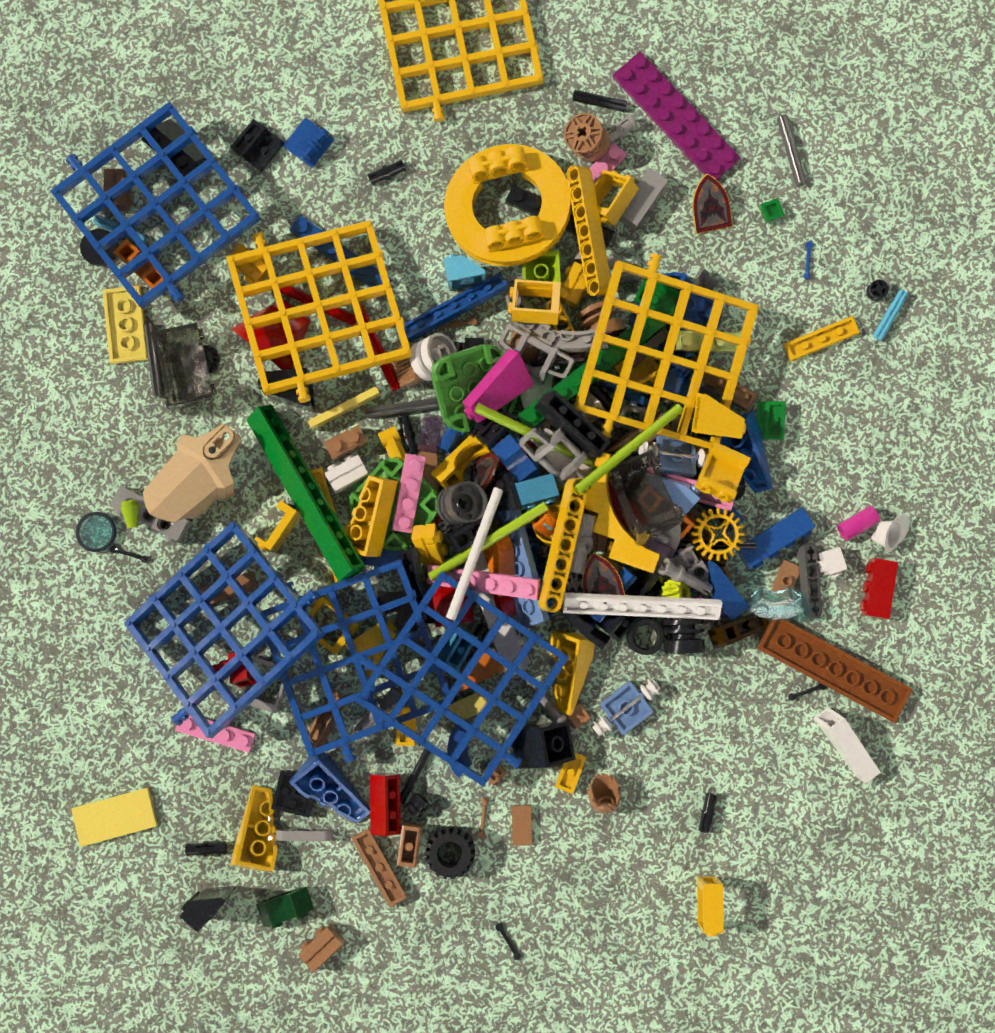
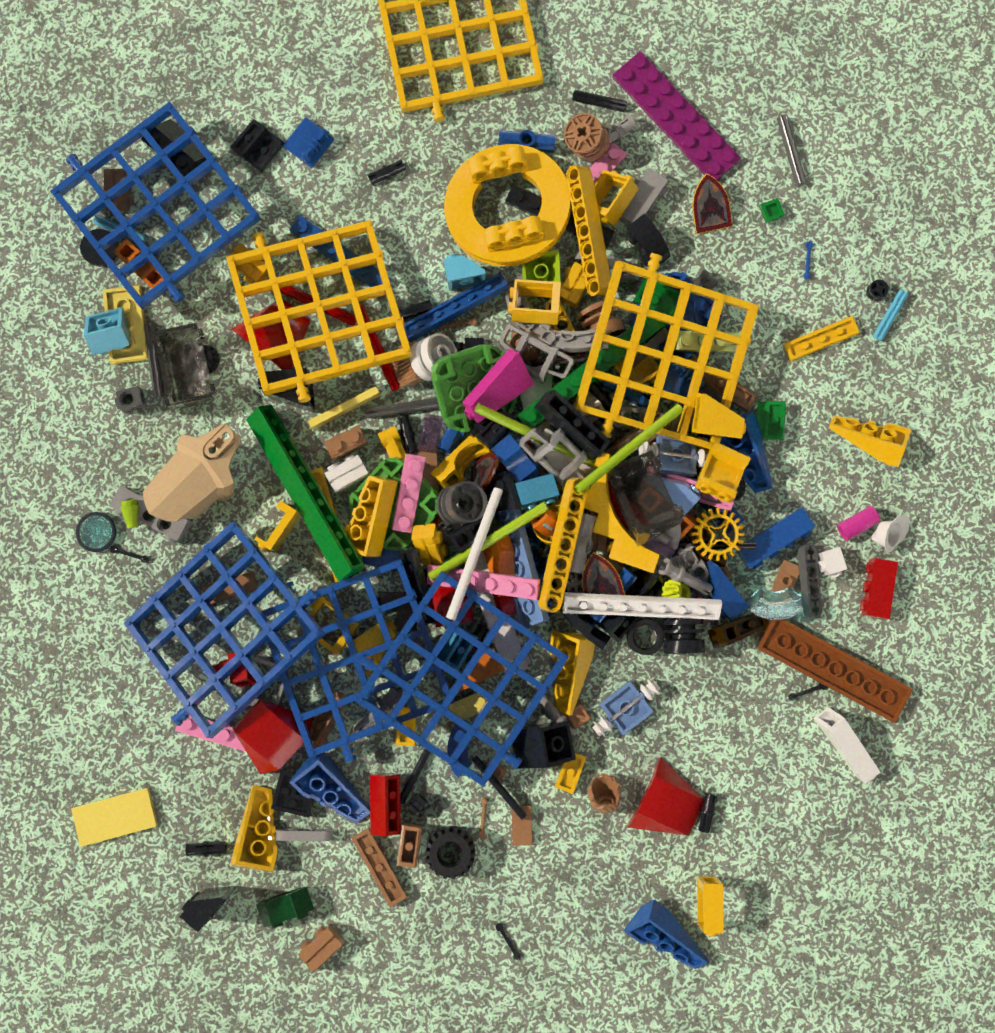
none -> medium azure slope [84,307,130,355]
none -> dark grey brick [115,386,147,413]
none -> red wedge [232,699,314,774]
none -> black pin [398,299,433,320]
none -> black bar [471,755,527,820]
none -> blue piece [498,130,556,153]
none -> blue wedge [624,899,709,969]
none -> black brick [626,214,671,267]
none -> red wedge [628,756,705,836]
none -> yellow wedge [829,416,912,467]

